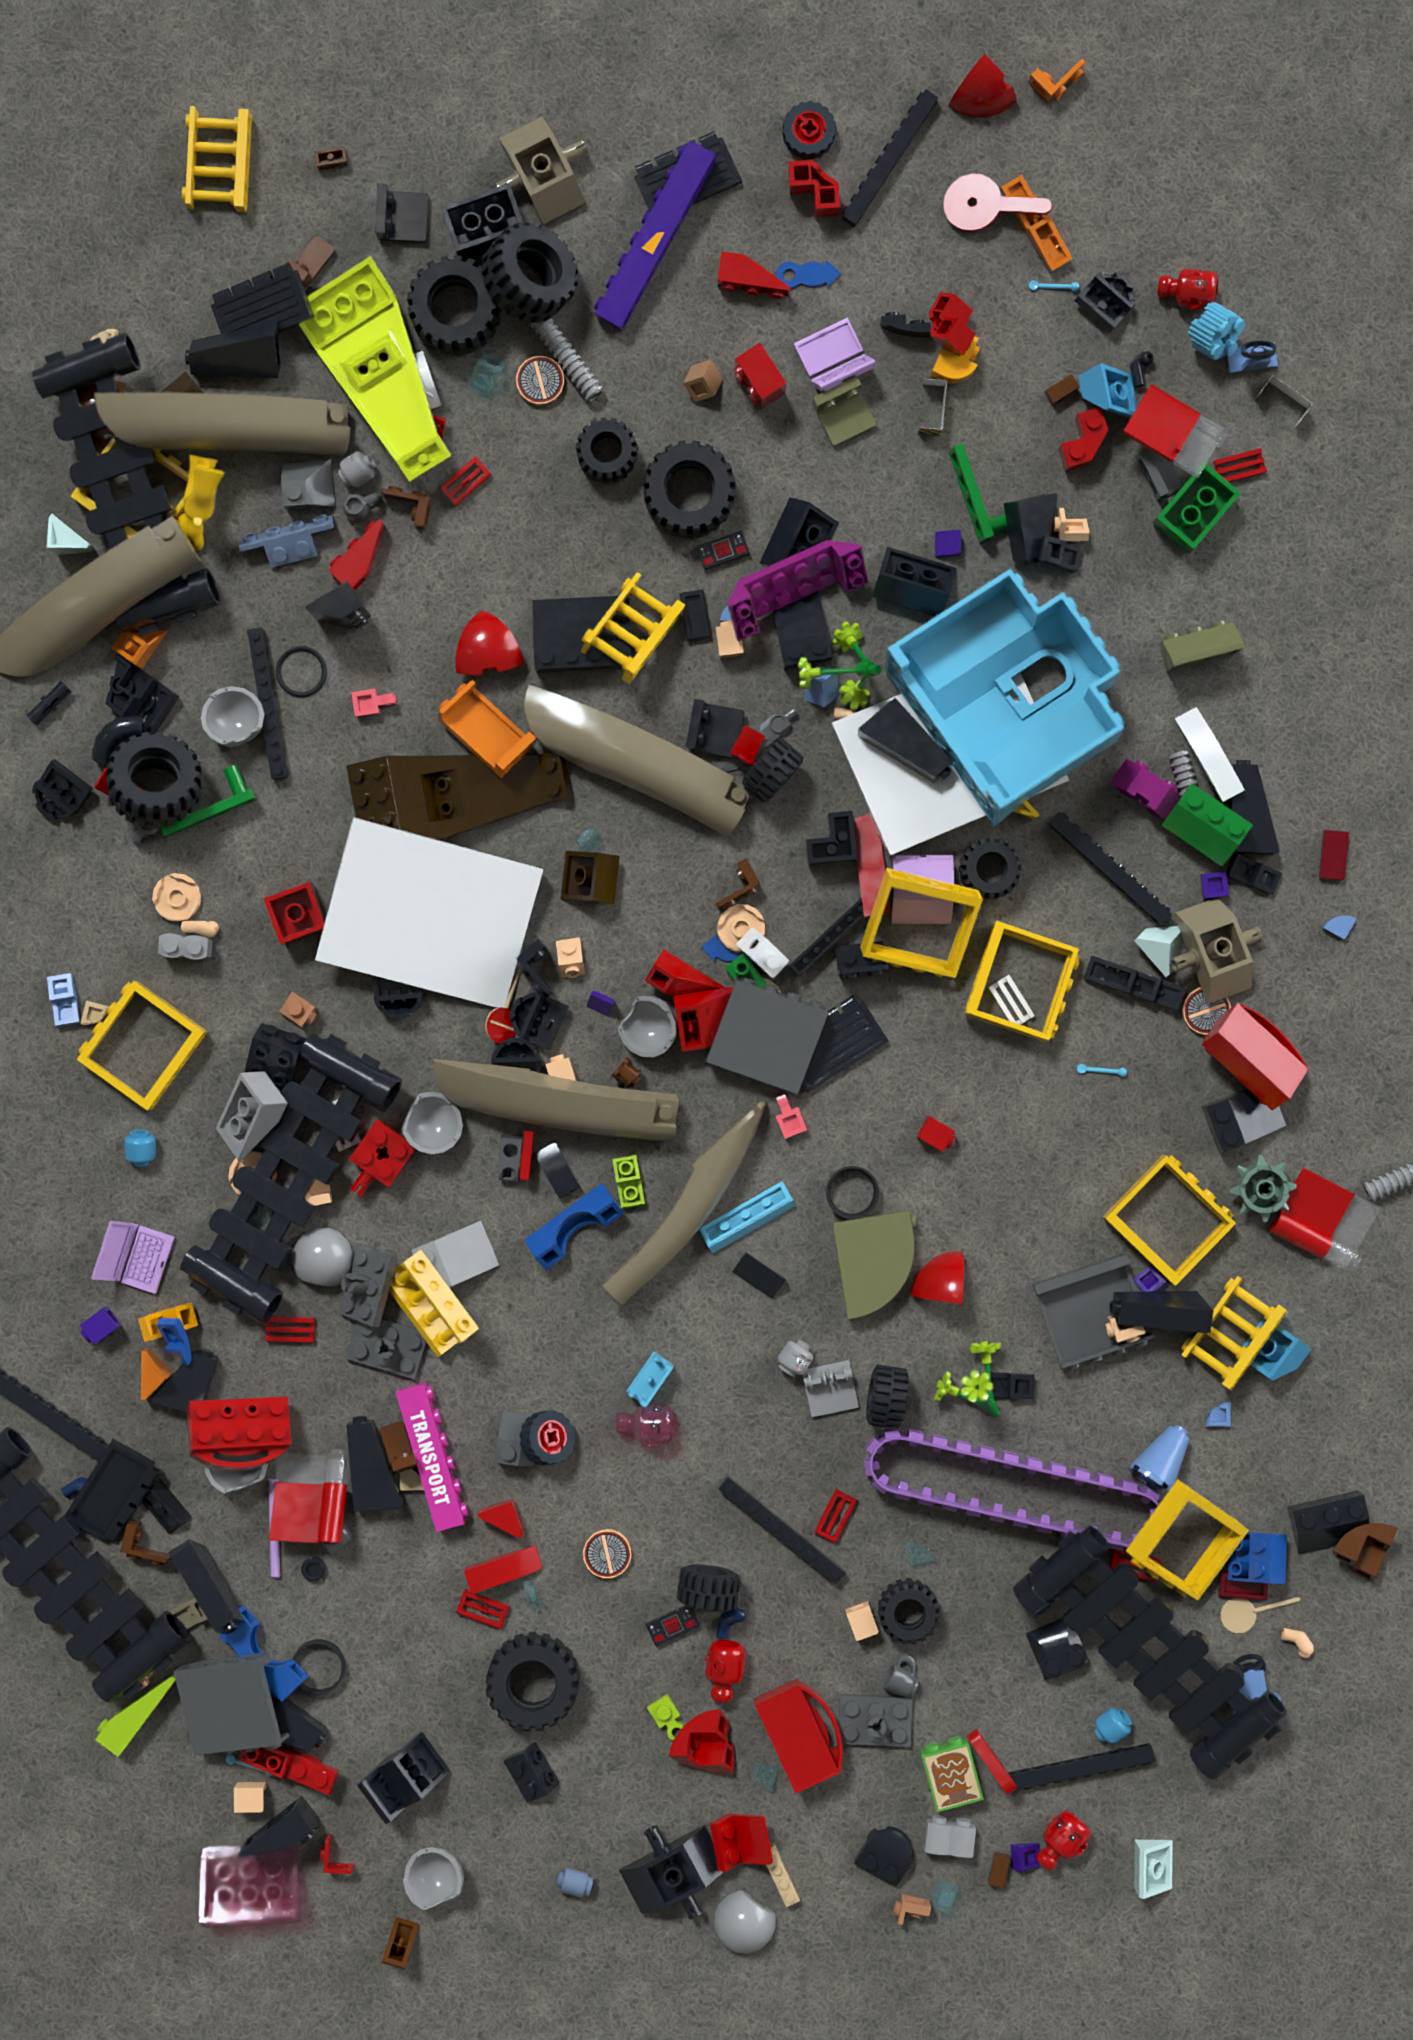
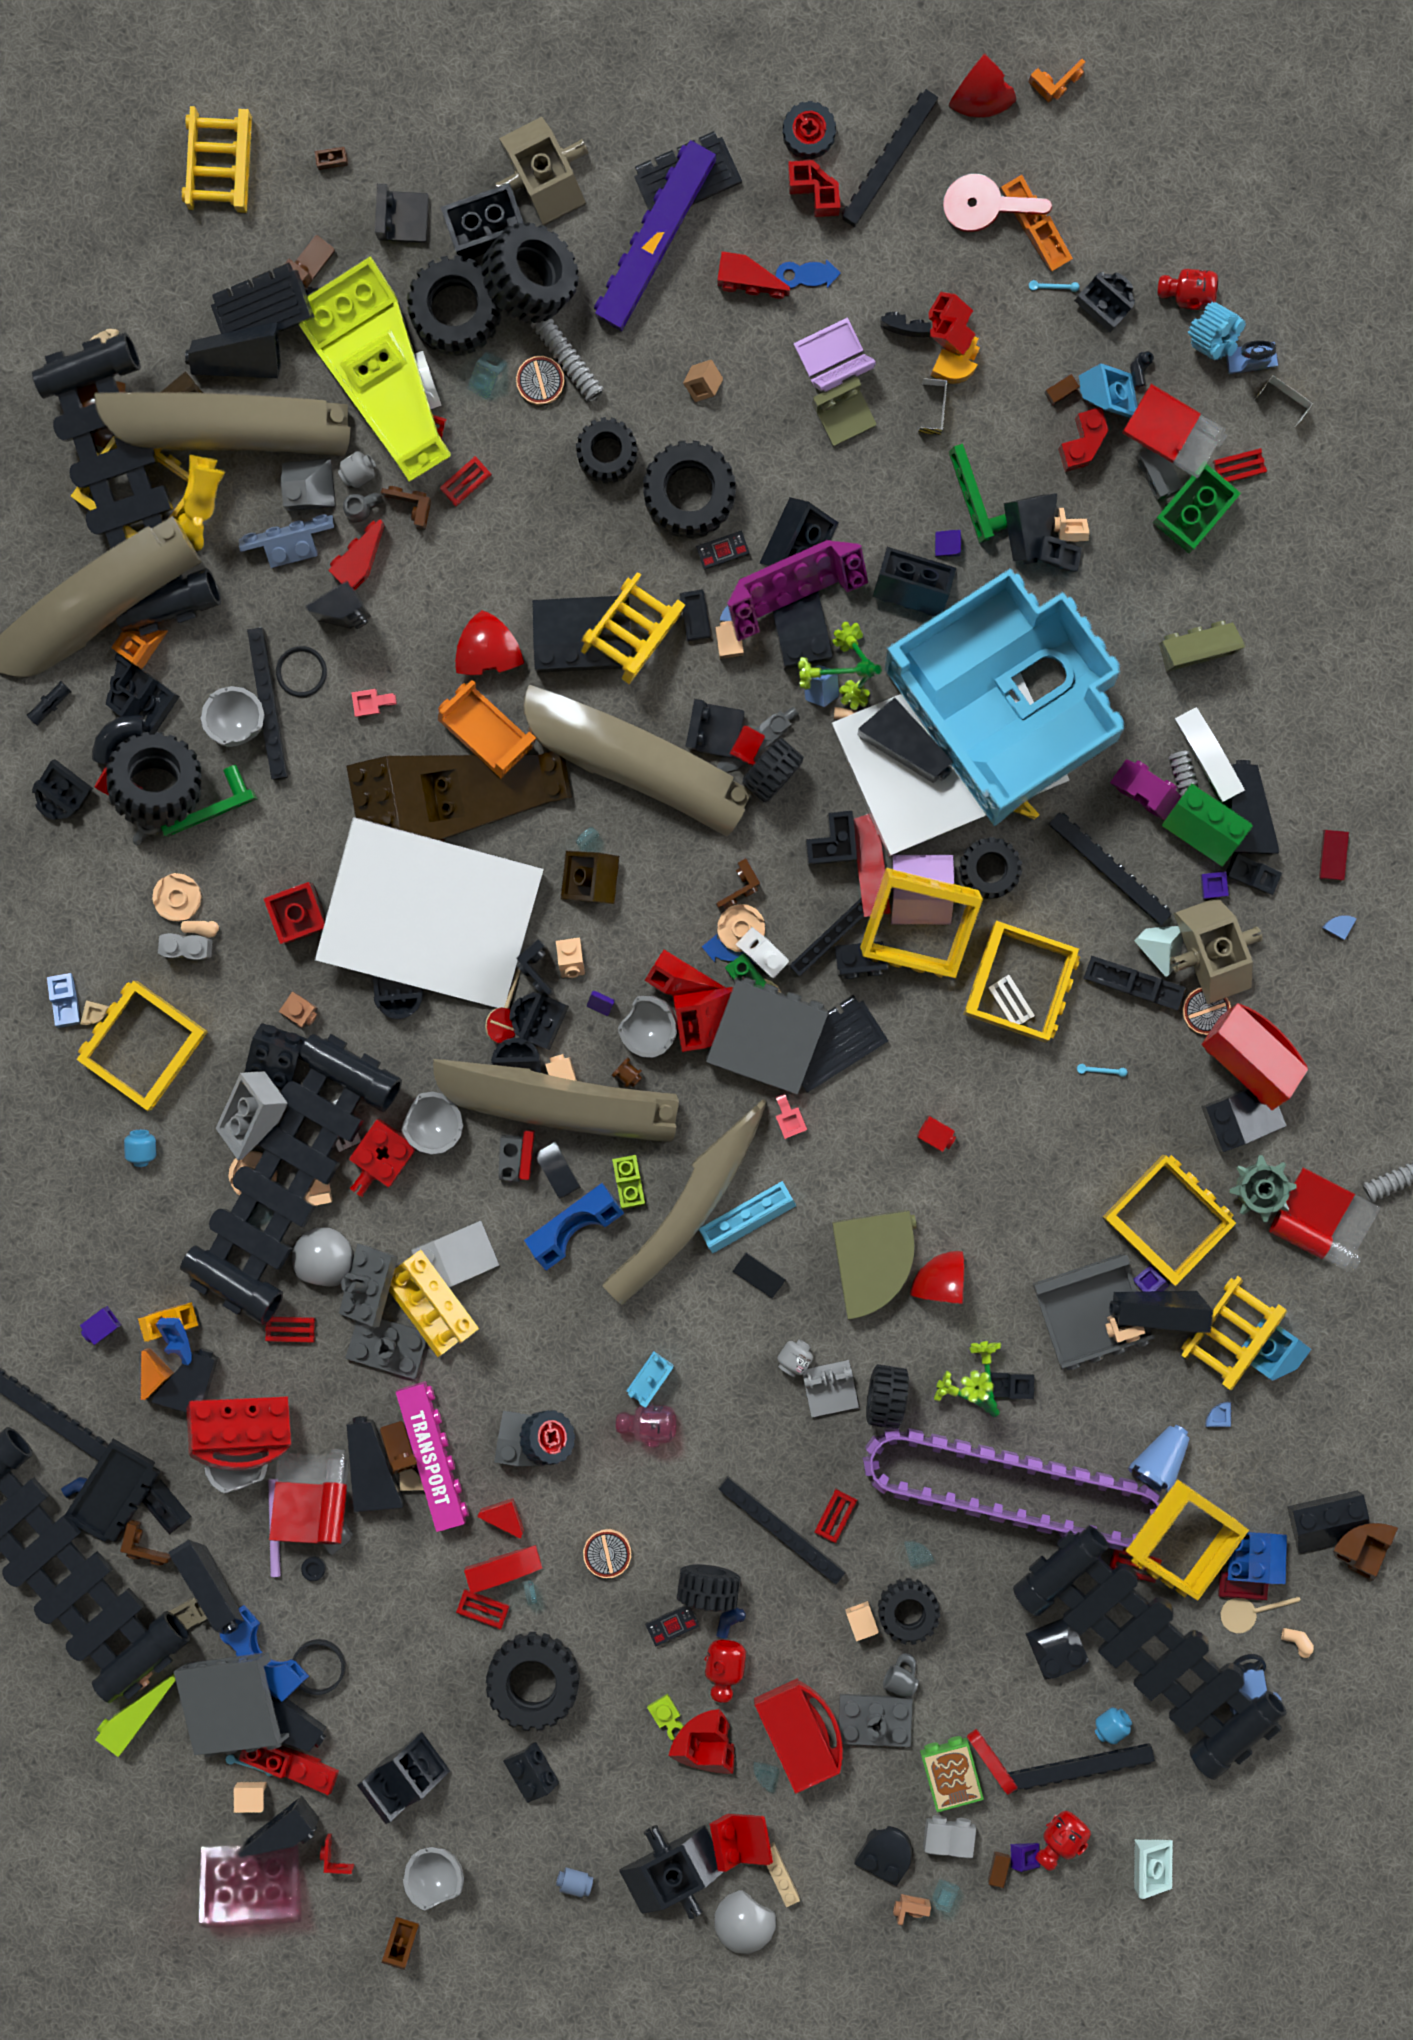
light aqua slope [47,514,94,555] -> none
lavender piece [91,1221,175,1294] -> none
red brick [734,342,787,409] -> none
black tyre [826,1166,879,1219] -> none

